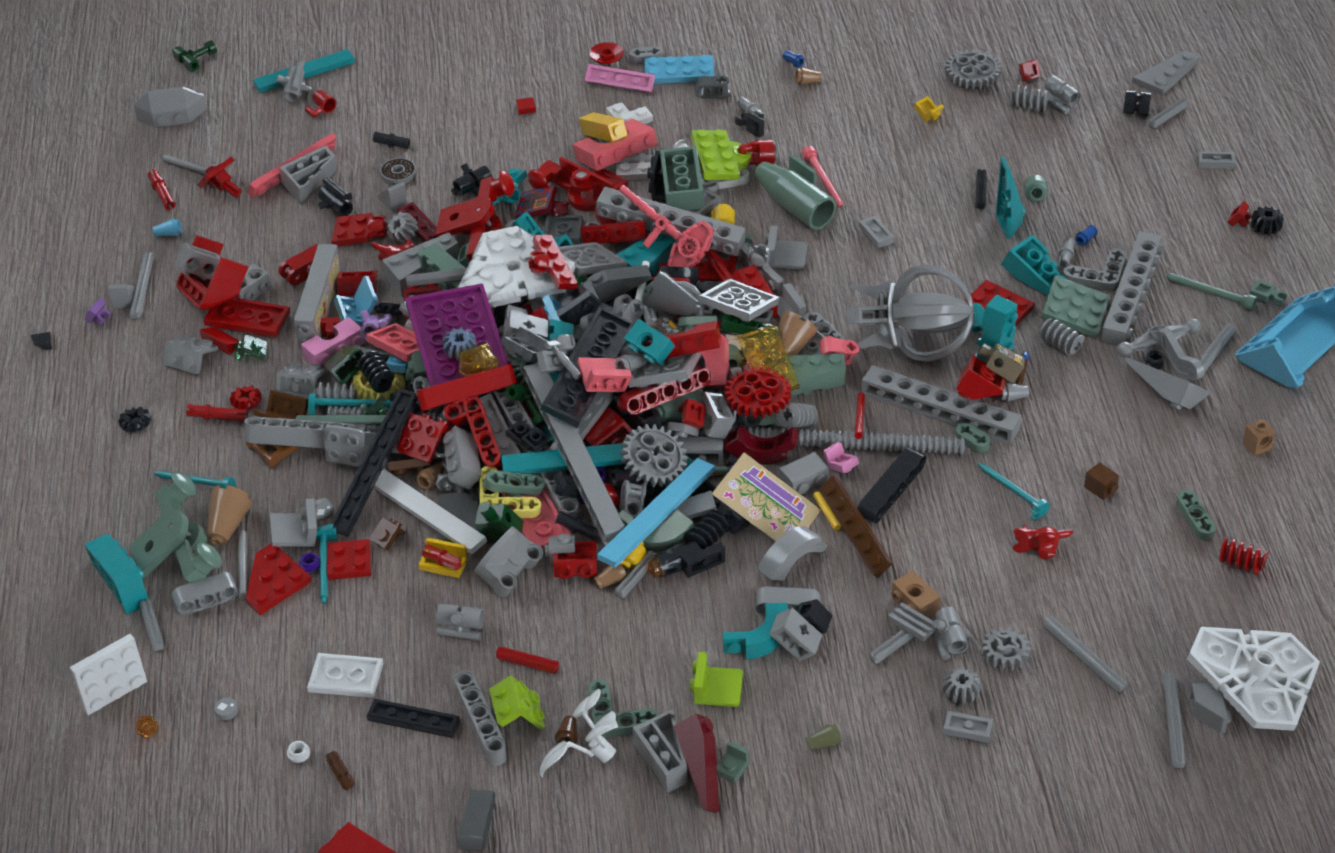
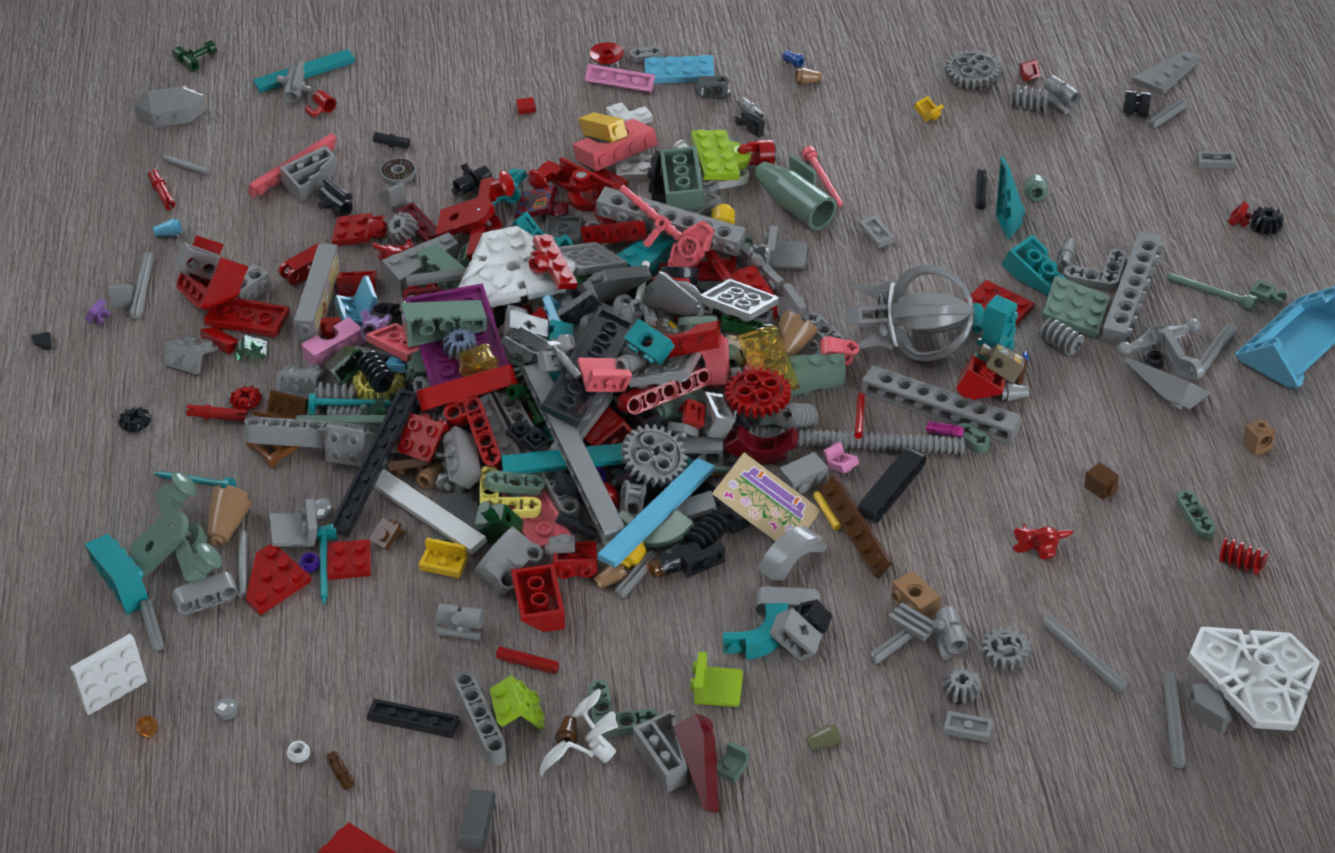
red piece [197,156,242,197] -> none
white tile [307,653,384,698] -> none
red axle [422,544,462,570] -> none
teal piece [978,462,1050,521] -> none
blue pin [1075,225,1098,246] -> none
none -> sand green wedge [401,300,487,347]
none -> red slope [511,564,565,632]
none -> dark pink axle [926,421,964,438]

